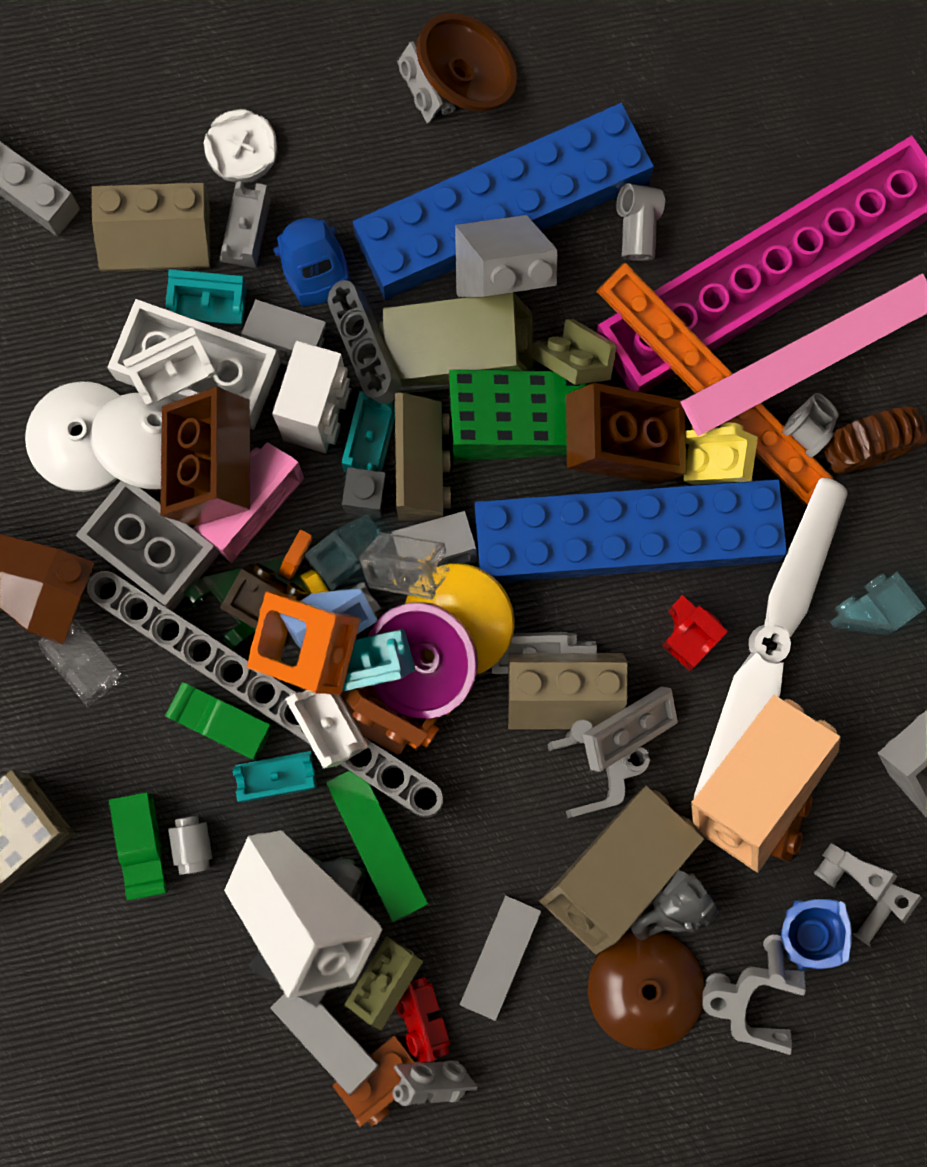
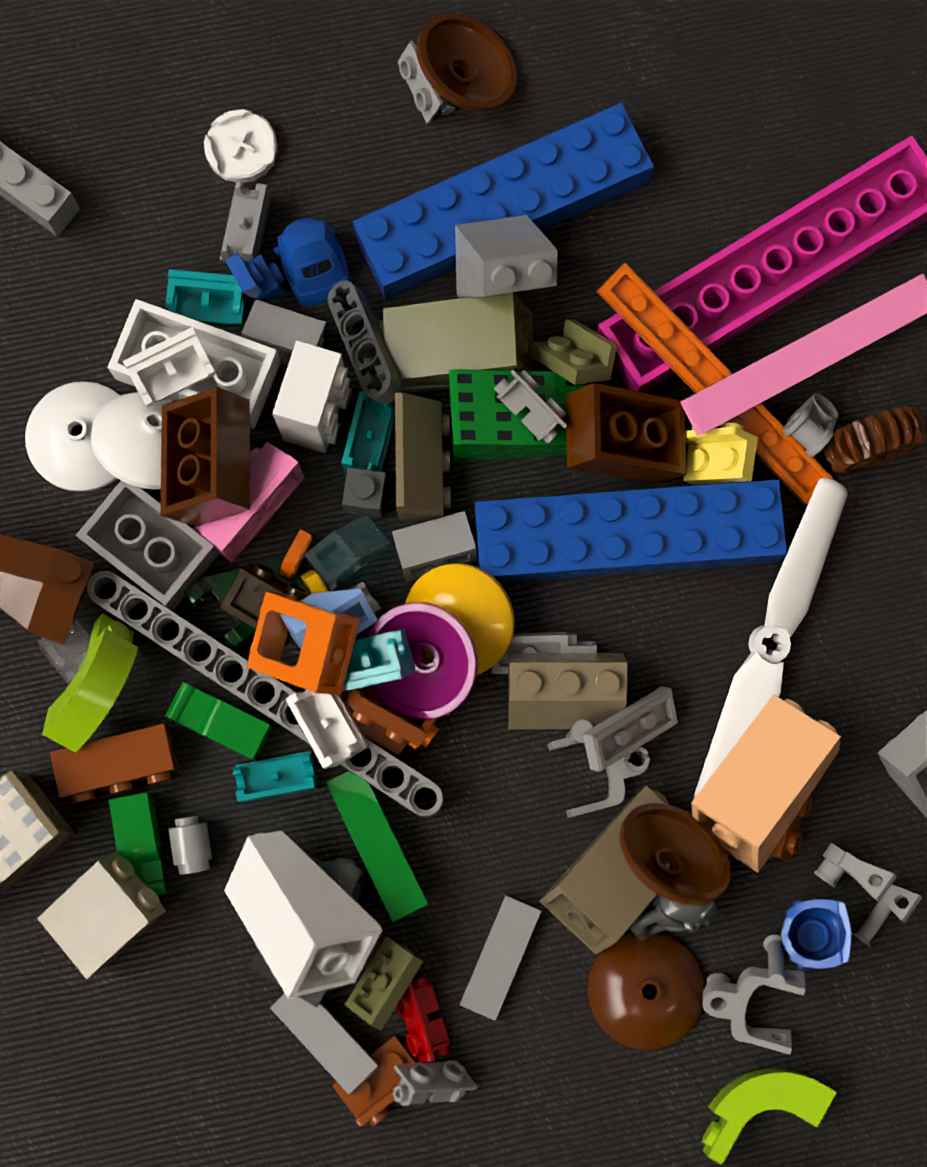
dark tan slope [92,183,210,272] -> none
clear hinge [359,532,449,599] -> none
light grey piece [616,183,665,261] -> none
red brick [662,595,728,671] -> none
clear light blue slope [829,572,926,635] -> none
none -> brick [37,851,166,979]
none -> lime arch [42,613,138,753]
none -> dark orange brick [49,723,180,804]
none -> blue slope [225,253,287,299]
none -> light grey hinge [494,370,567,444]
none -> reddish brown dish [620,803,731,905]
none -> lime arch [702,1068,837,1165]

